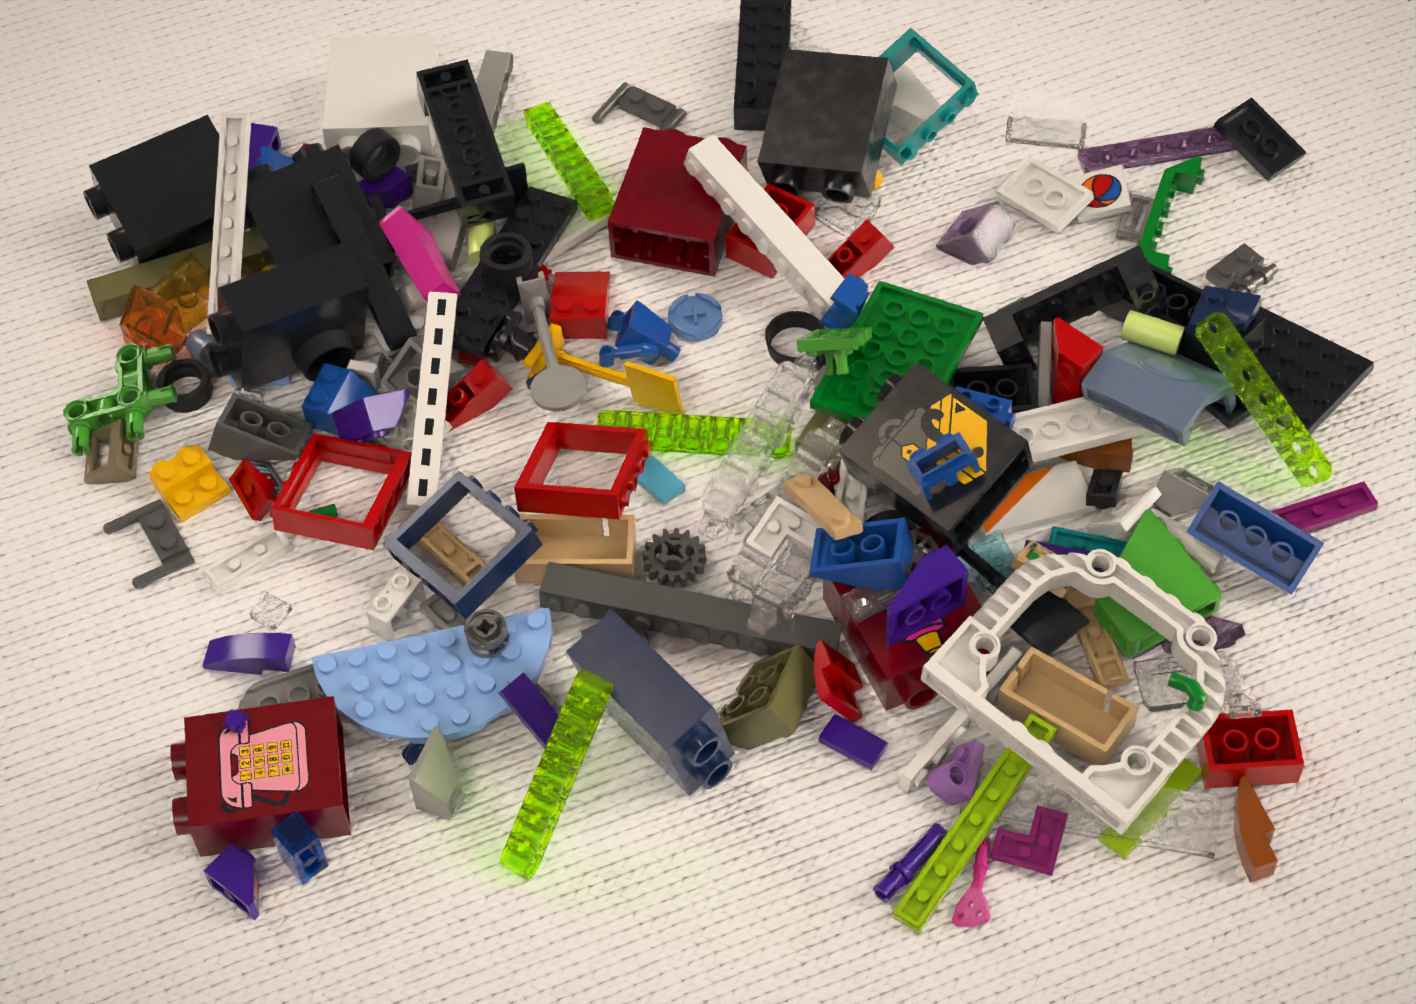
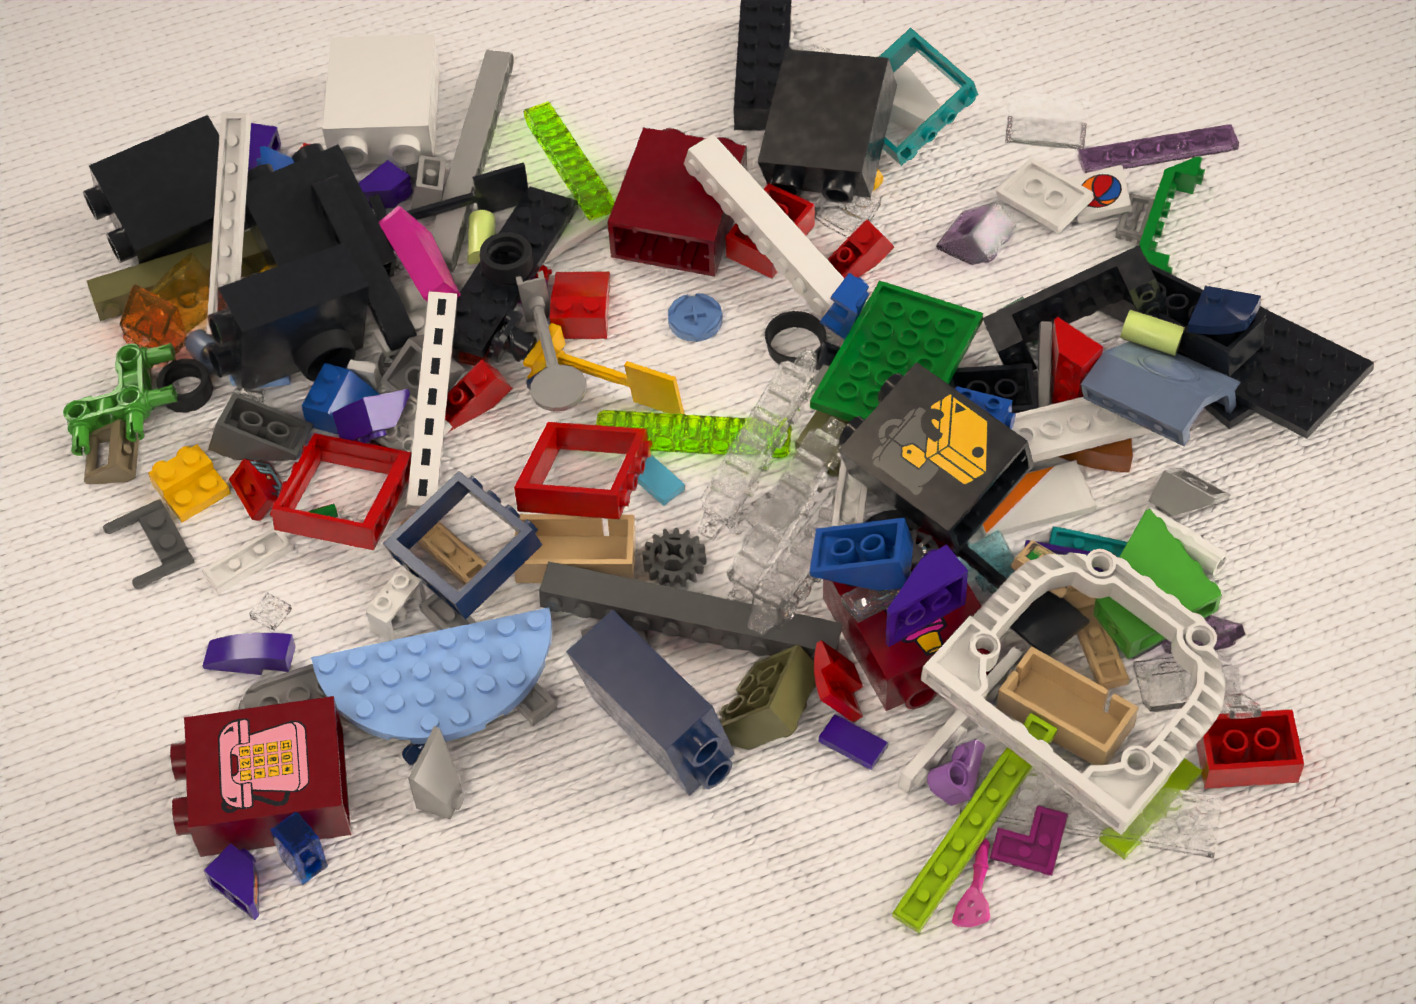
dark purple piece [222,709,249,734] -> none
black tyre [348,128,401,182] -> none
black plate [416,59,514,229] -> none
flat silver wheel [464,609,510,658] -> none
dark purple tile [498,672,582,765] -> none
clear neon green beam [499,668,613,880] -> none
dark grey plate [592,82,687,130] -> none
blue torso [599,300,681,368] -> none
white plate [745,496,822,562] -> none
tan plate [784,473,863,541] -> none
bright green plate [797,326,872,375] -> none
dark red hand [817,469,840,496] -> none
dark purple pin [872,823,947,903] -> none
blue window [906,432,980,501] -> none
white tile [1085,486,1162,535] -> none
black plate [1086,469,1123,509] -> none
green arm [1167,672,1207,712] -> none
blue slope [1187,481,1324,595] -> none
clear neon green beam [1196,312,1332,487] -> none
flat silver plate [1205,243,1279,294] -> none
black plate [1213,97,1307,182] -> none
dark orange slope [1234,776,1278,883] -> none
magenta plate [1271,481,1378,533] -> none

